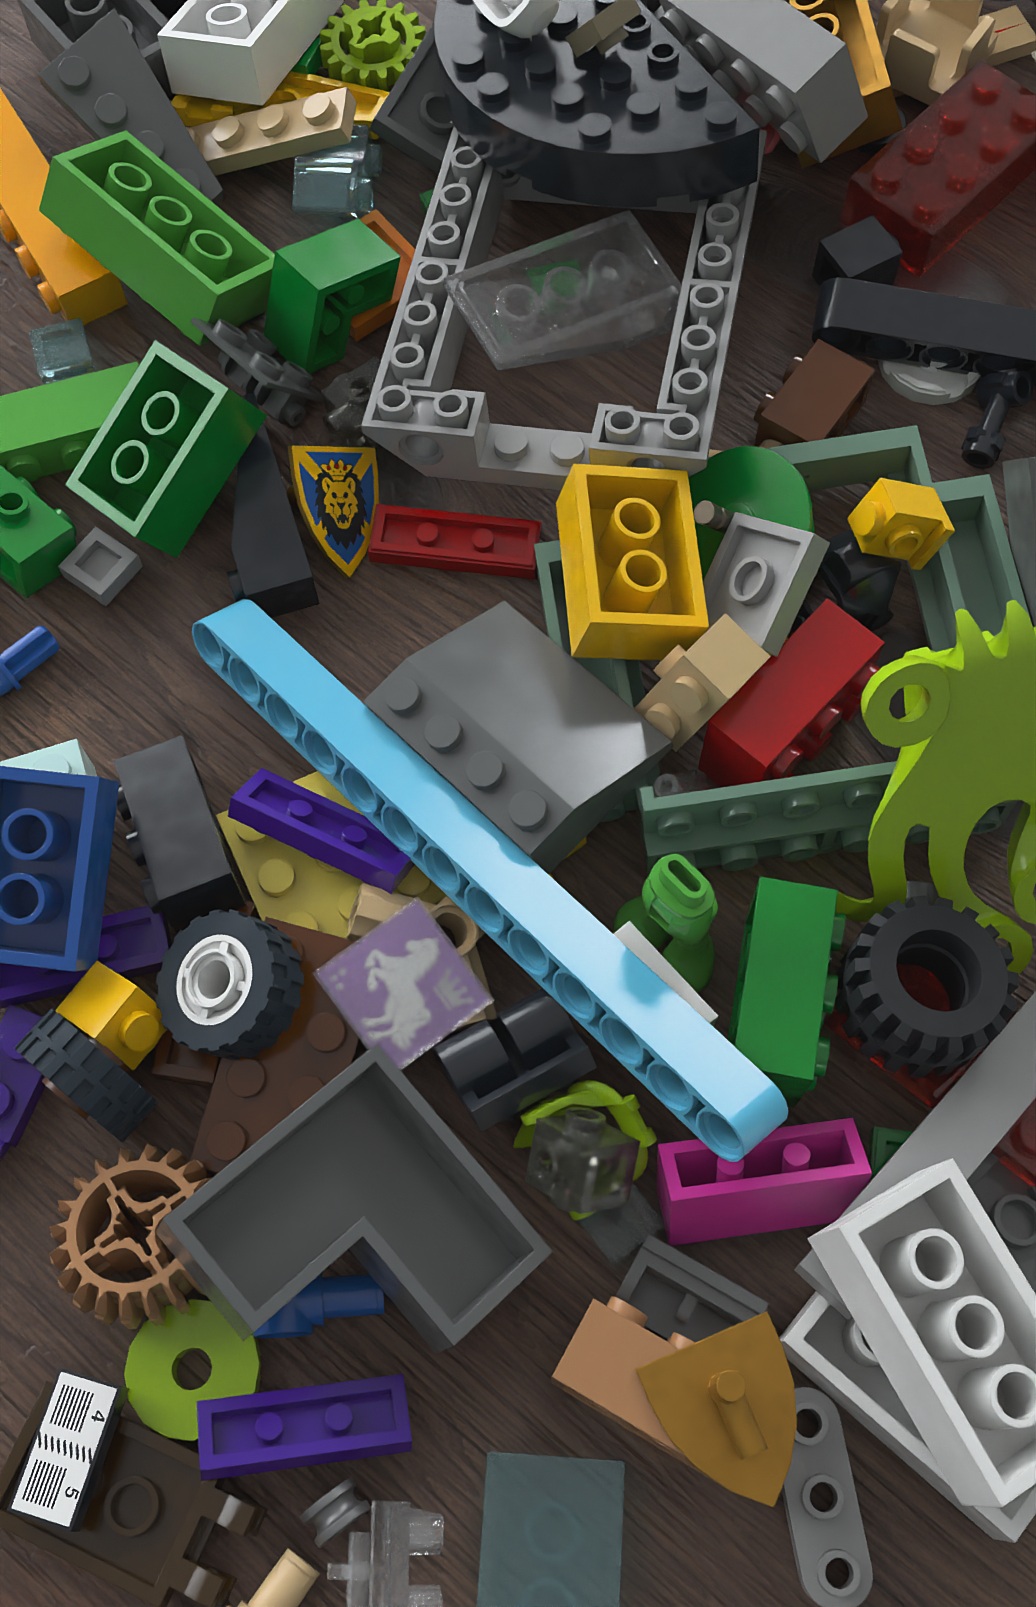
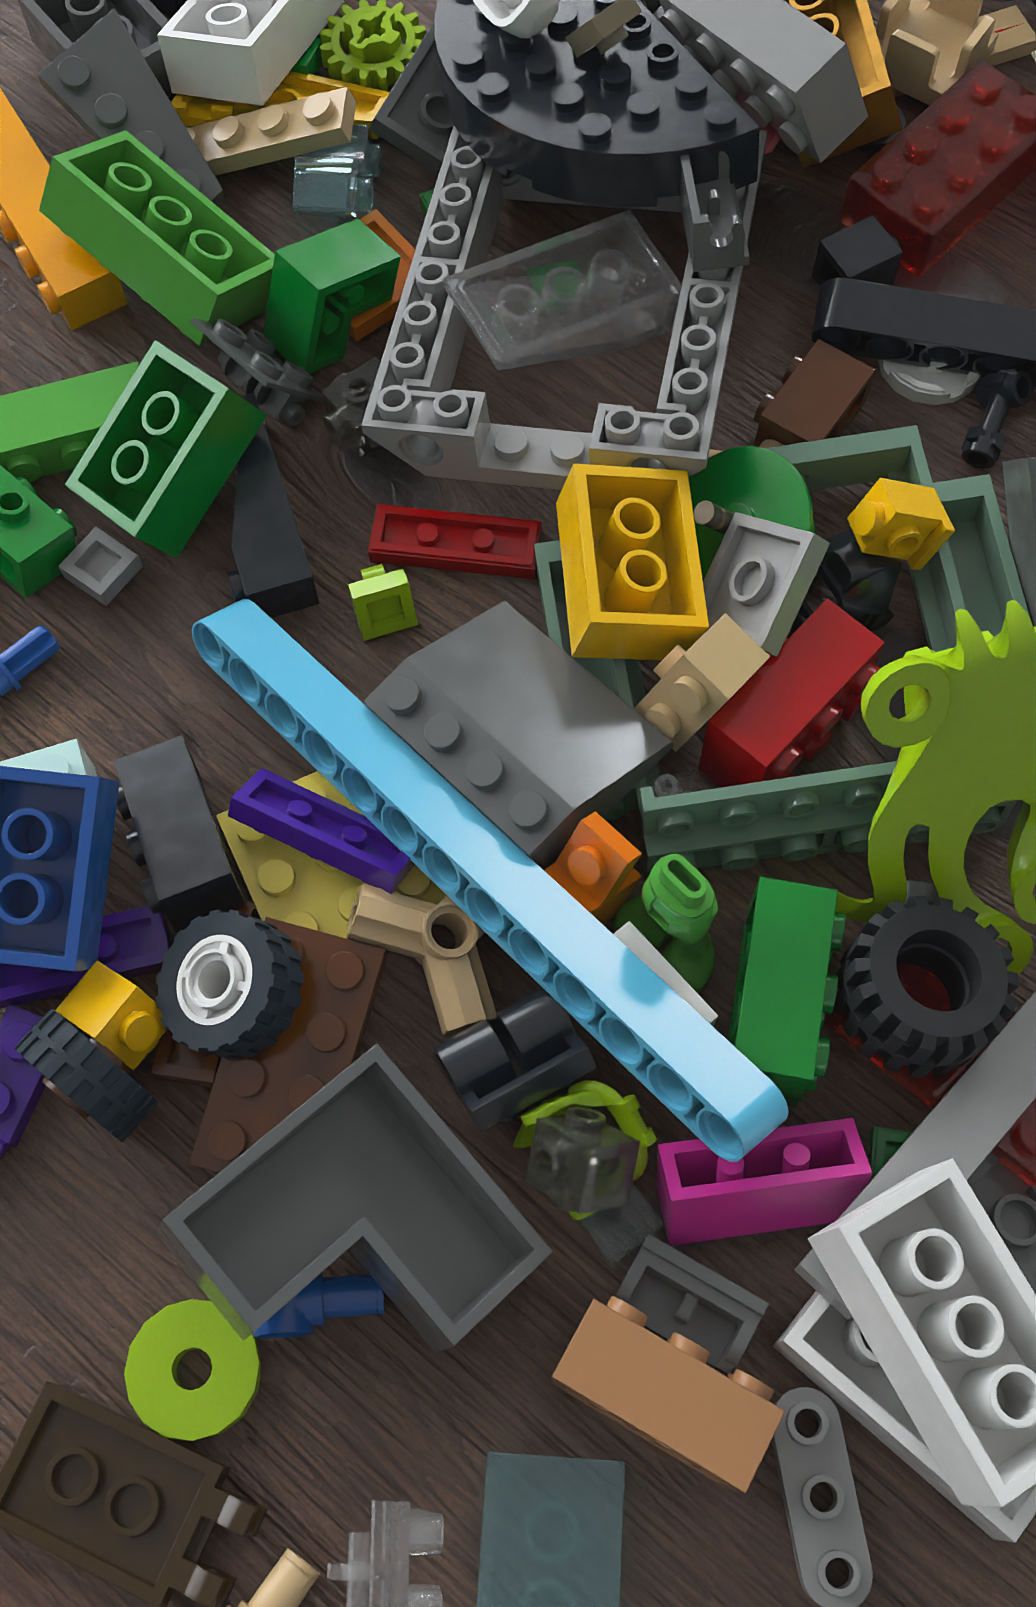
tile [7,1368,129,1532] -> none
clear light blue tile [29,318,95,384] -> none
medium nougat gear [49,1144,212,1330] -> none
dark purple plate [197,1374,412,1481] -> none
shield [286,446,379,578] -> none
flat silver bush [299,1477,371,1548] -> none
clear tile [313,896,494,1070] -> none
pearl gold shield [635,1311,797,1508] -> none
none -> lime tile [348,564,418,641]
none -> orange brick [544,811,642,925]
none -> dark grey hinge [679,151,750,272]

